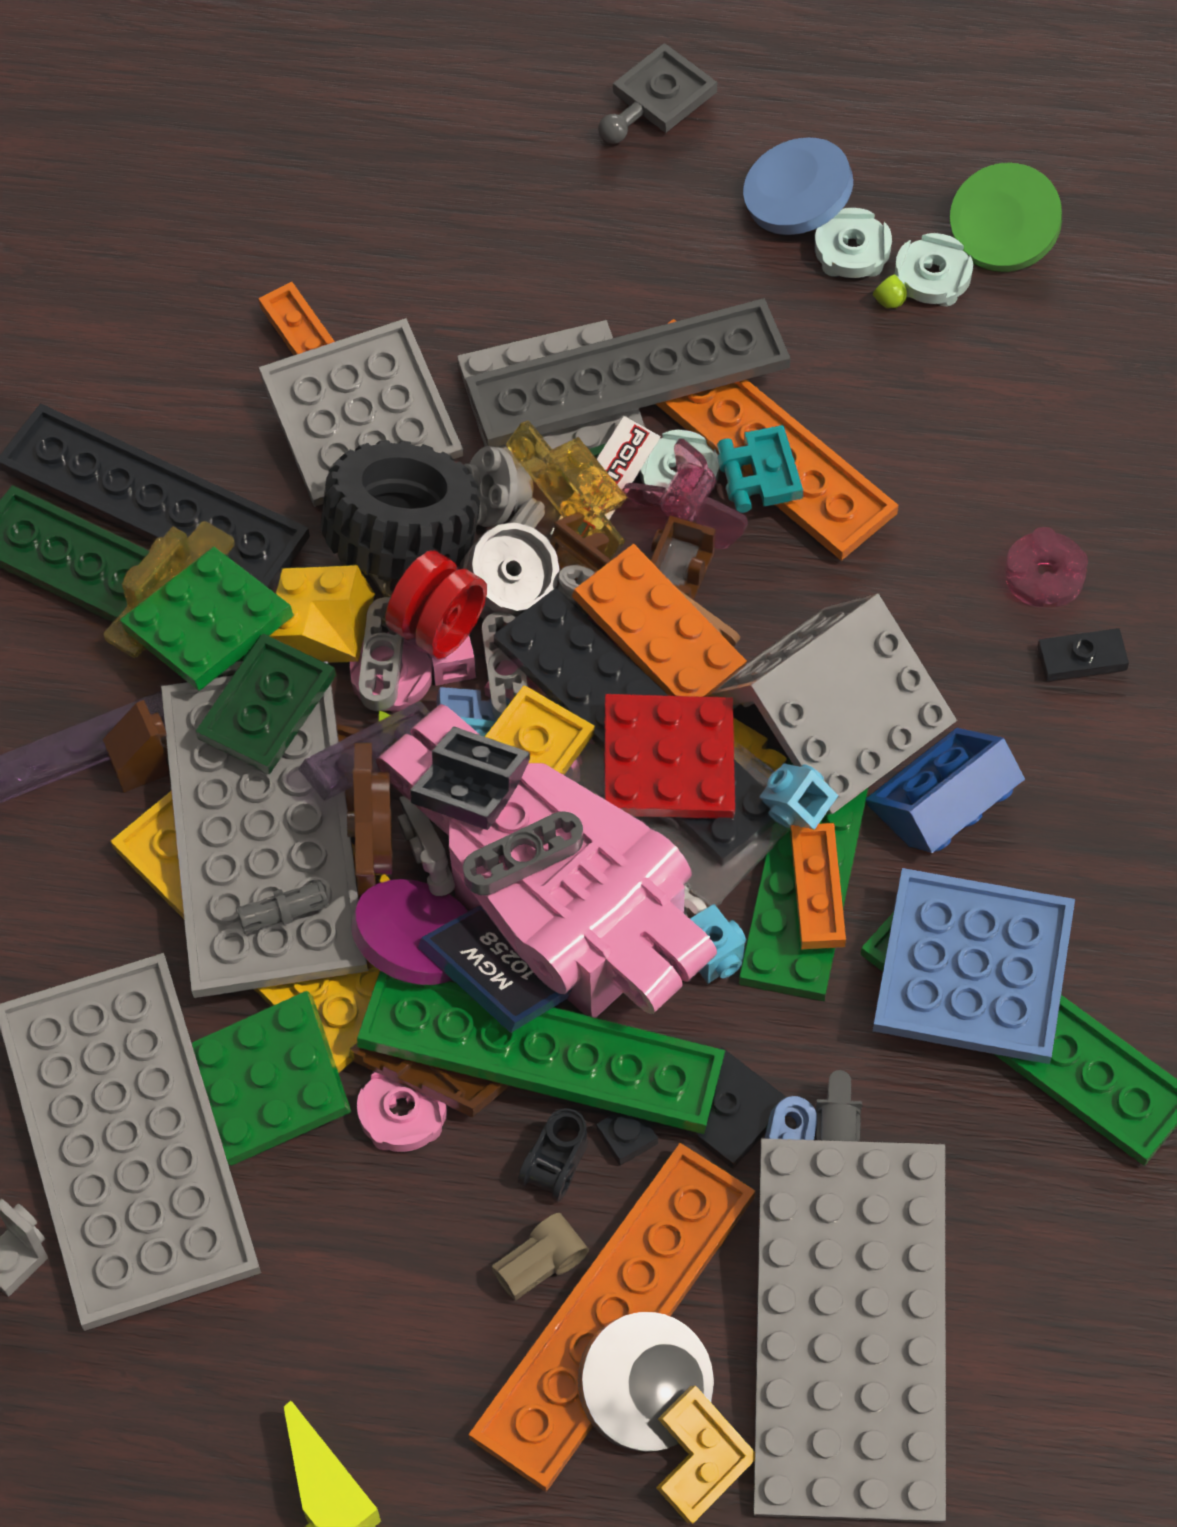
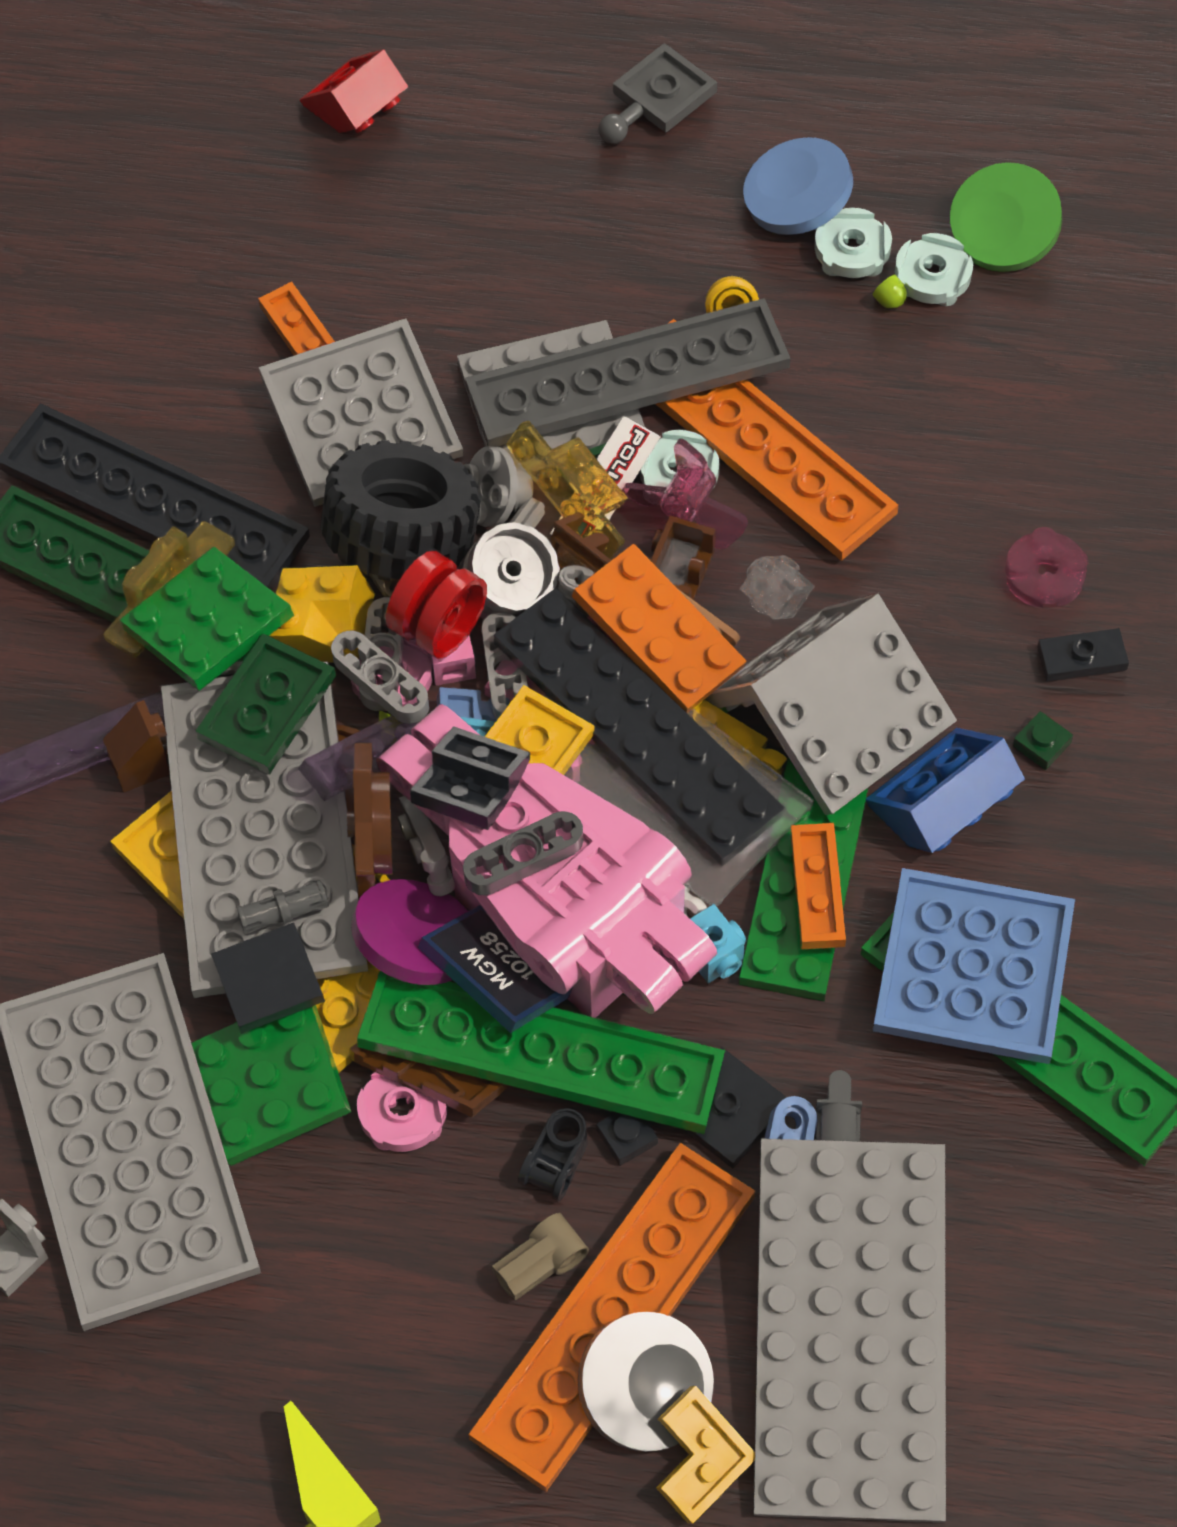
red plate [604,694,735,819] -> none
teal plate [717,425,803,513] -> none
medium azure brick [759,763,839,830] -> none
none -> black tile [211,922,325,1034]
none -> slope [299,49,408,133]
none -> light grey beam [331,631,429,724]
none -> yellow brick [705,276,759,313]
none -> clear brick [740,555,815,620]
none -> dark green plate [1013,711,1073,770]

